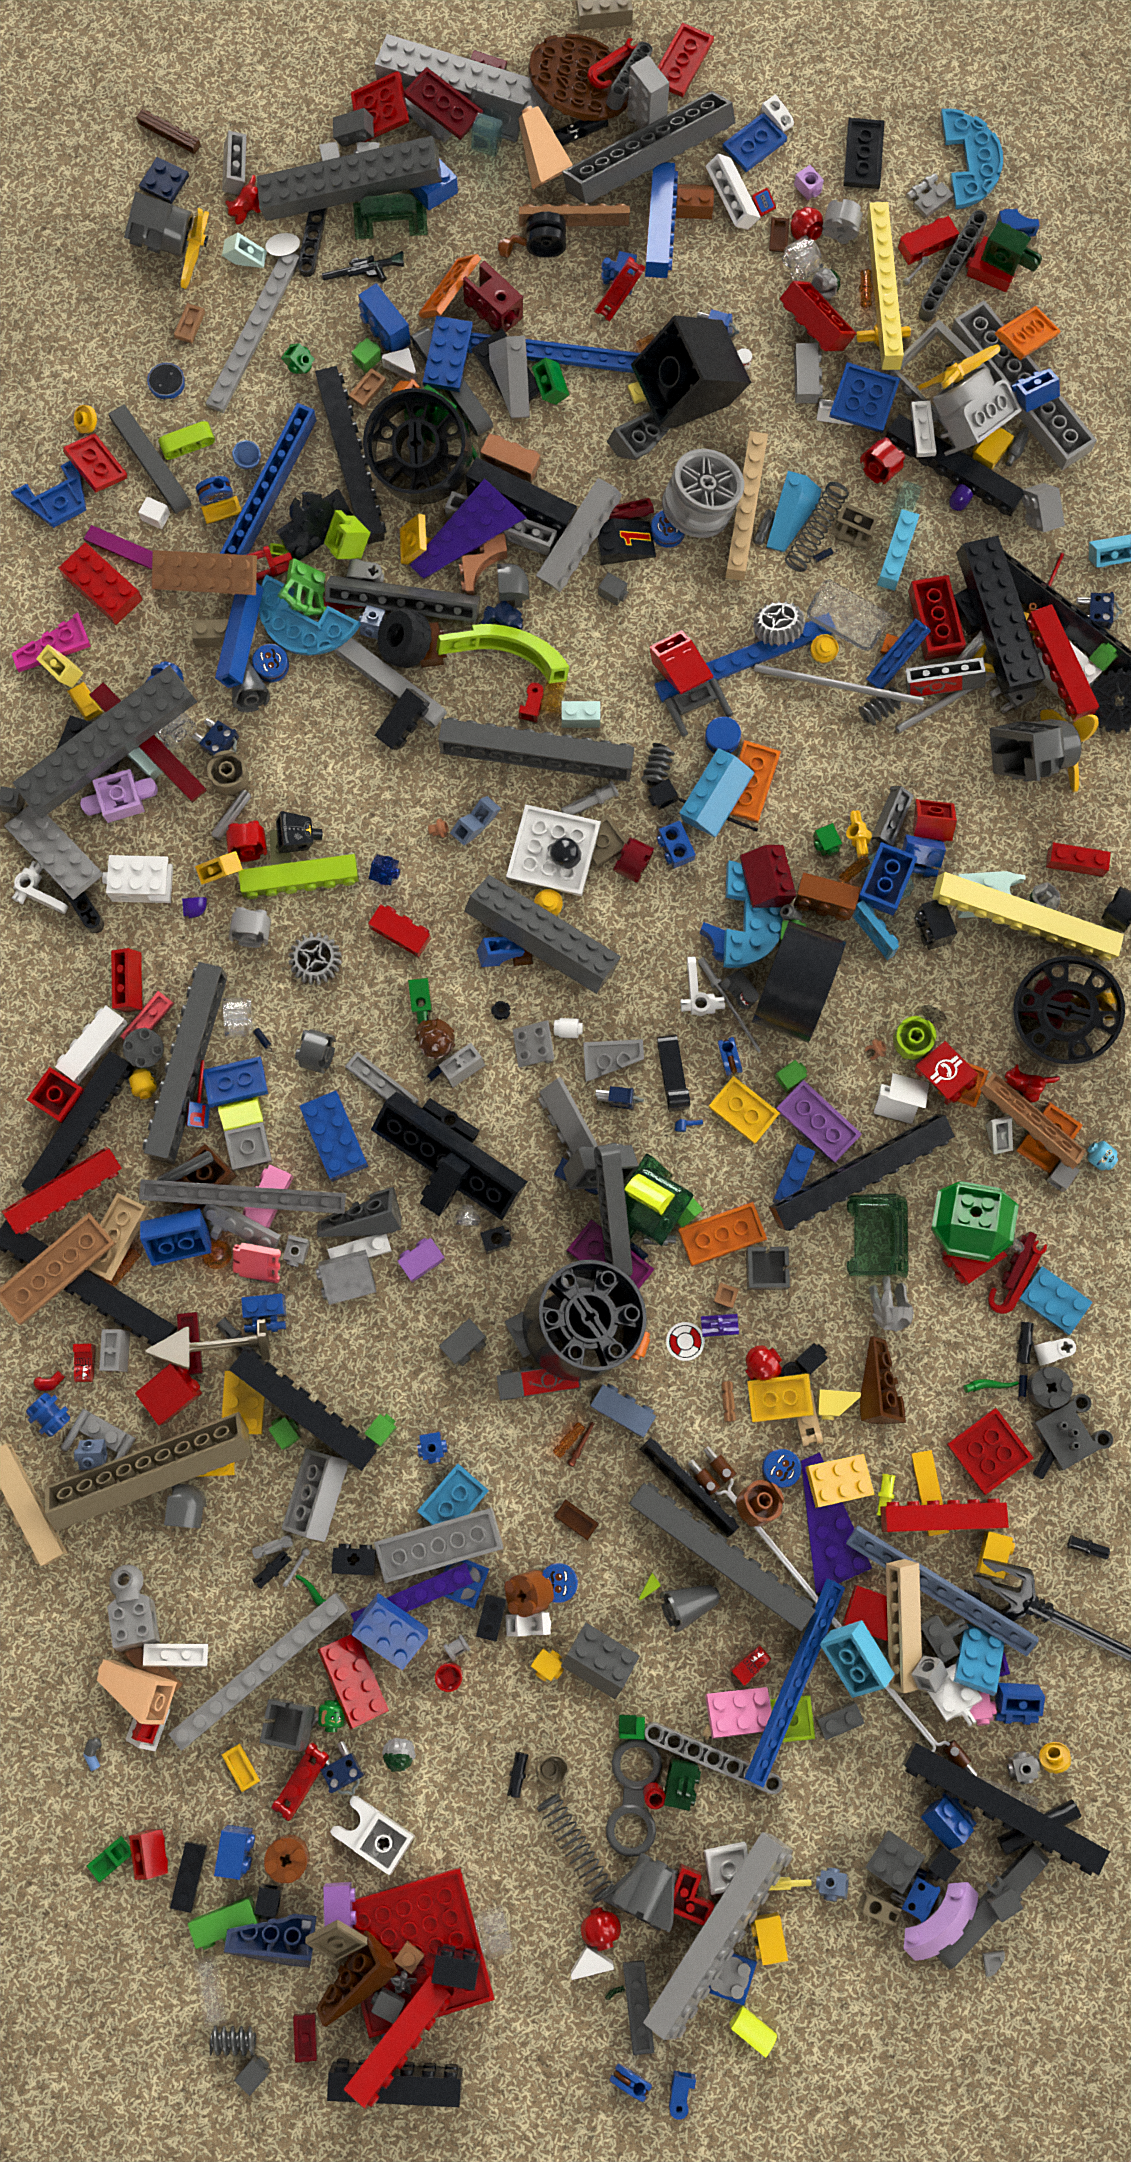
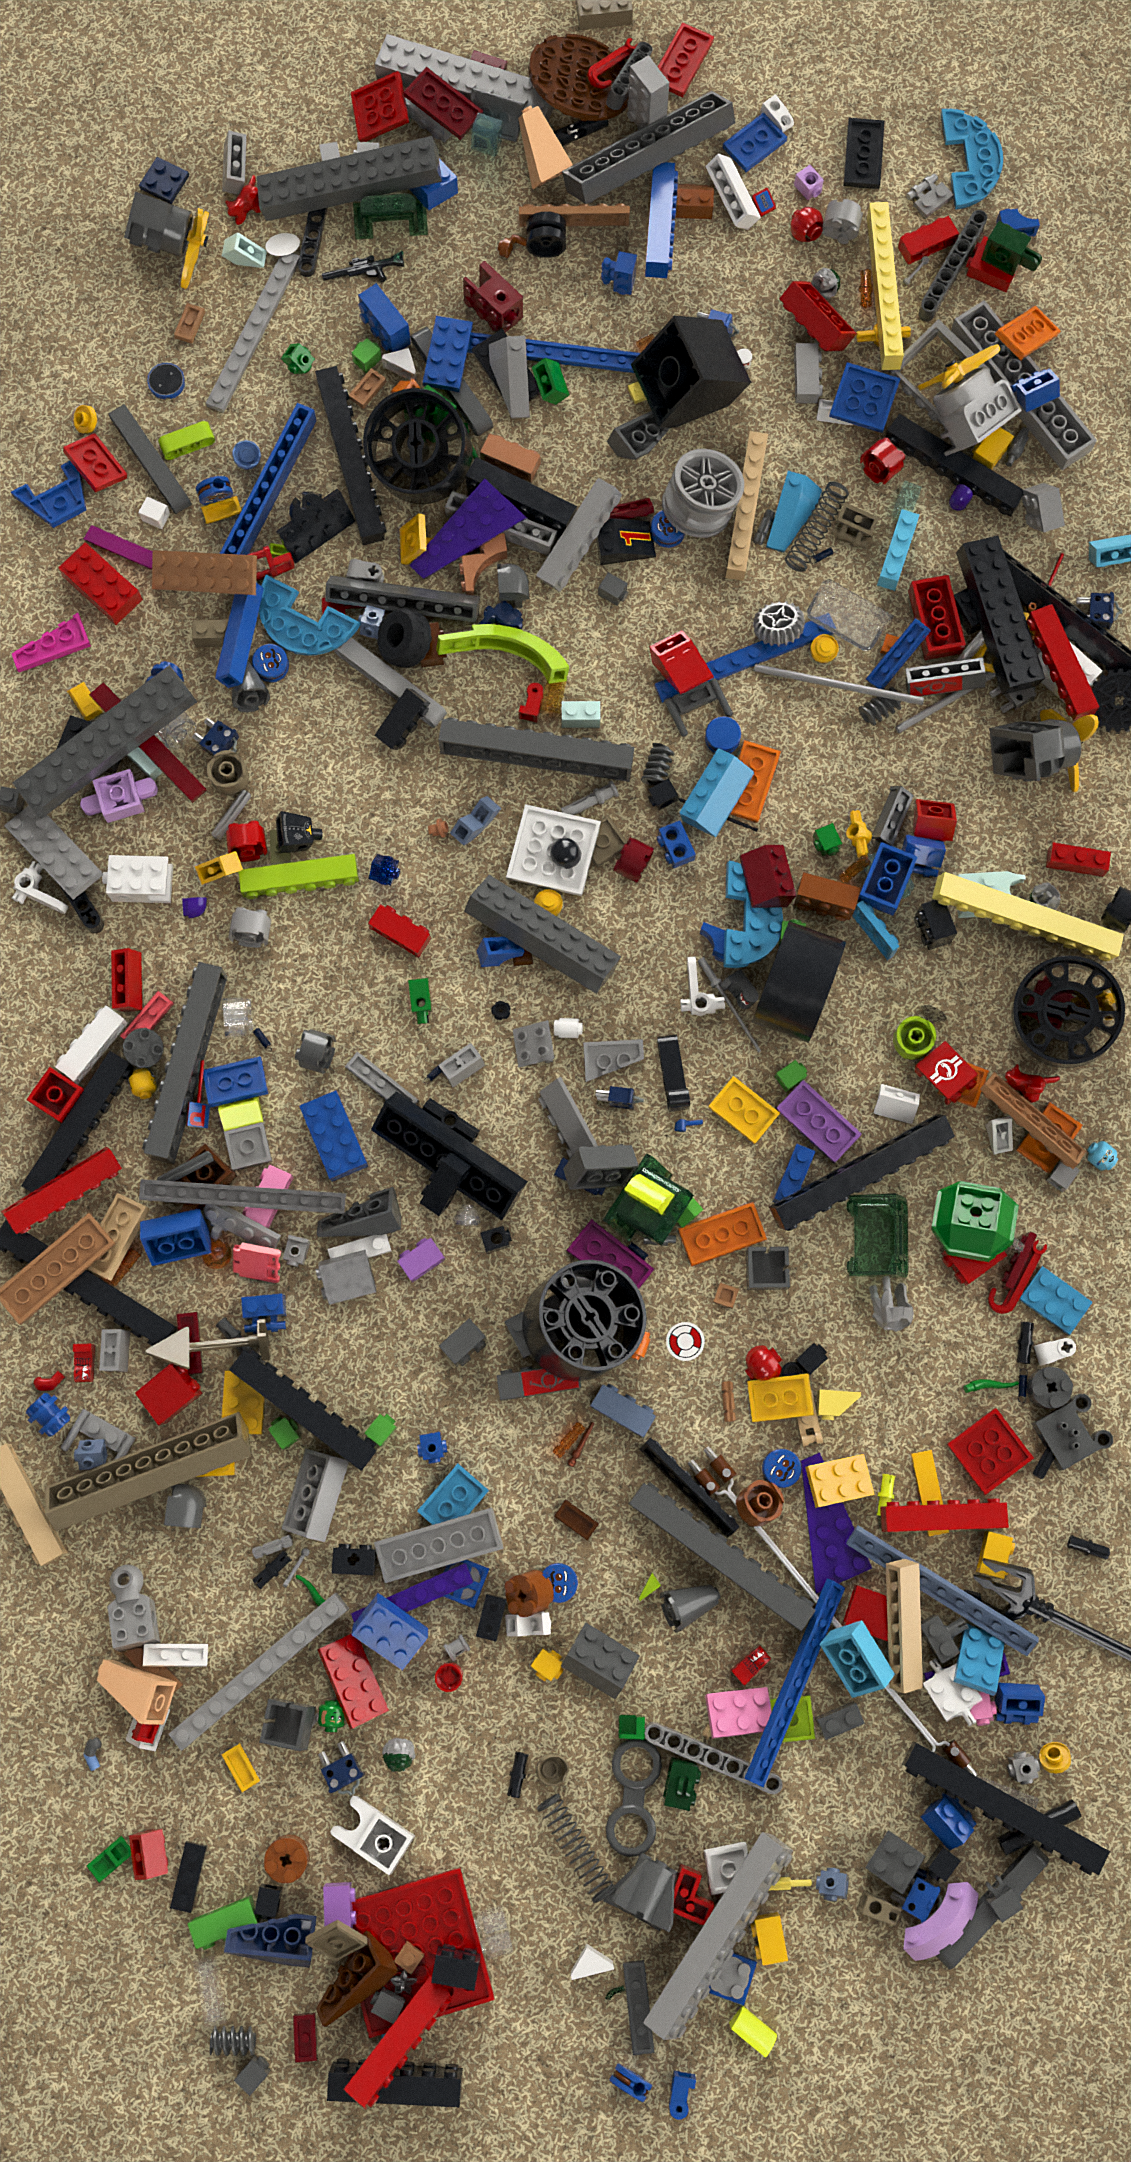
light yellow slope [36,644,83,688] -> none
reddish brown piece [136,109,201,154] -> none
blue brick [214,1825,255,1880] -> none
red plate [271,1742,329,1821] -> none
bright green plate [277,558,326,618] -> none
light grey gear [288,932,342,985] -> none
lime plate [324,510,371,559] -> none
dark grey brick [333,108,374,147] -> none
reddish brown helmet [414,1018,455,1060] -> none
orange tile [418,254,481,319] -> none
red plant [580,1907,621,1951] -> none
red plate [594,256,645,322] -> none
dark grey beam [594,1143,633,1276] -> none
red brick [643,1782,666,1810] -> none
dark purple hips [701,1314,739,1337] -> none
blue head [718,1037,743,1076] -> none
reddish brown tile [769,217,790,253] -> none
light grey pin [780,904,802,921] -> none
clear brick [782,235,823,281] -> none
reddish brown wedge [859,1336,906,1424] -> none
nougat plate [865,1039,887,1060] -> none
white sticker [889,1073,929,1108] -> none
white plate [911,401,936,457] -> none
light grey brick [911,1655,948,1693] -> none
light grey tile [982,1950,1005,1977] -> none
bright green brick [1088,643,1118,671] -> none

